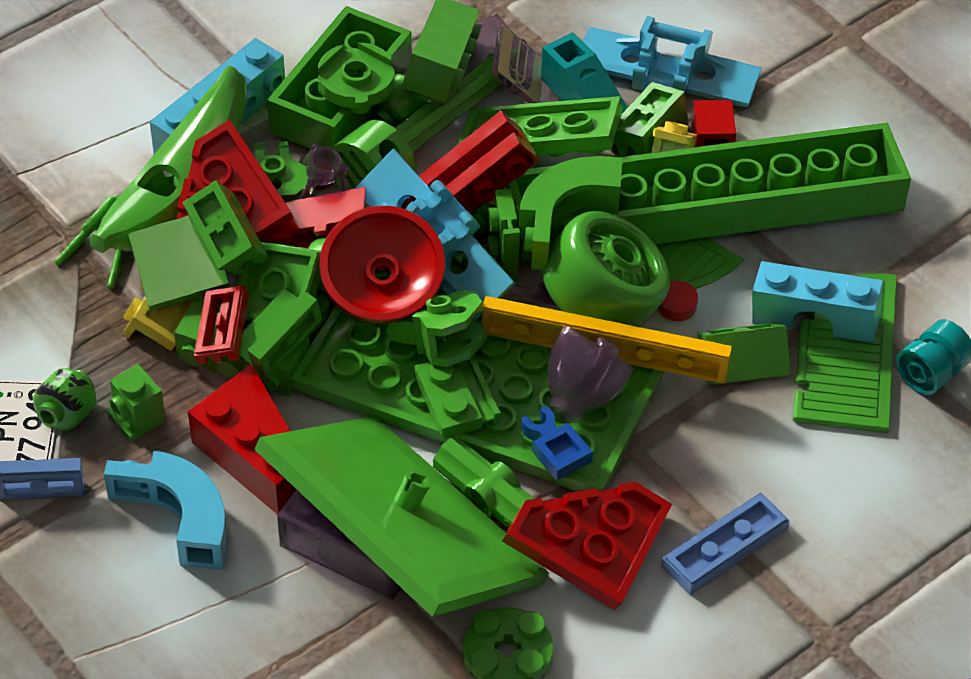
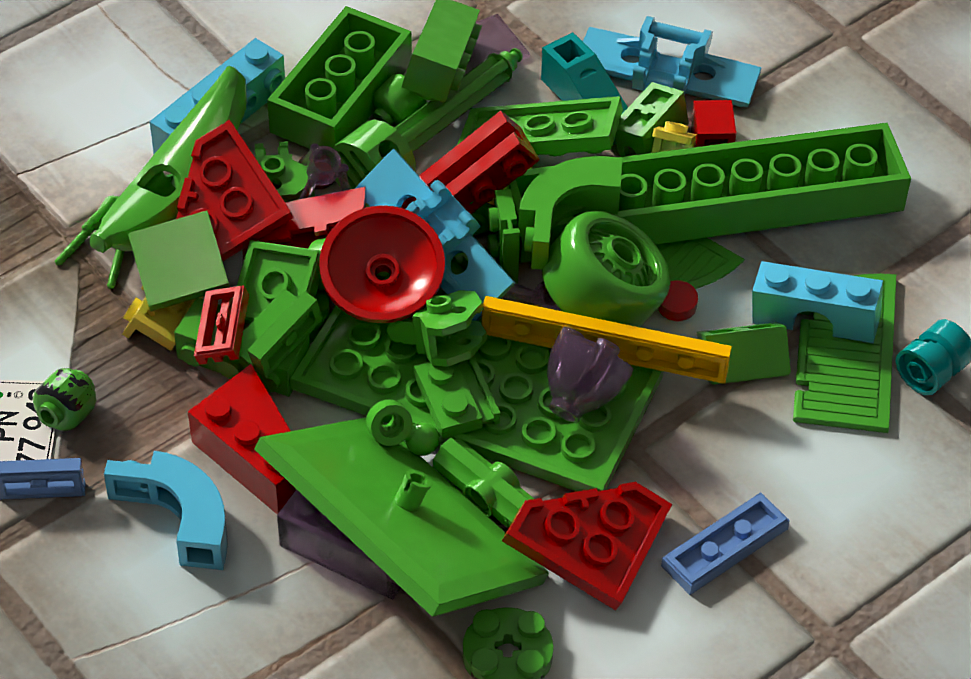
bright green brick [107,364,166,442] -> none
bright green hinge [182,180,269,275] -> none
bright green plate [318,43,395,114] -> none
piece [492,25,543,104] -> none
blue plate [522,406,593,481] -> none
none -> bright green plate [366,399,439,456]

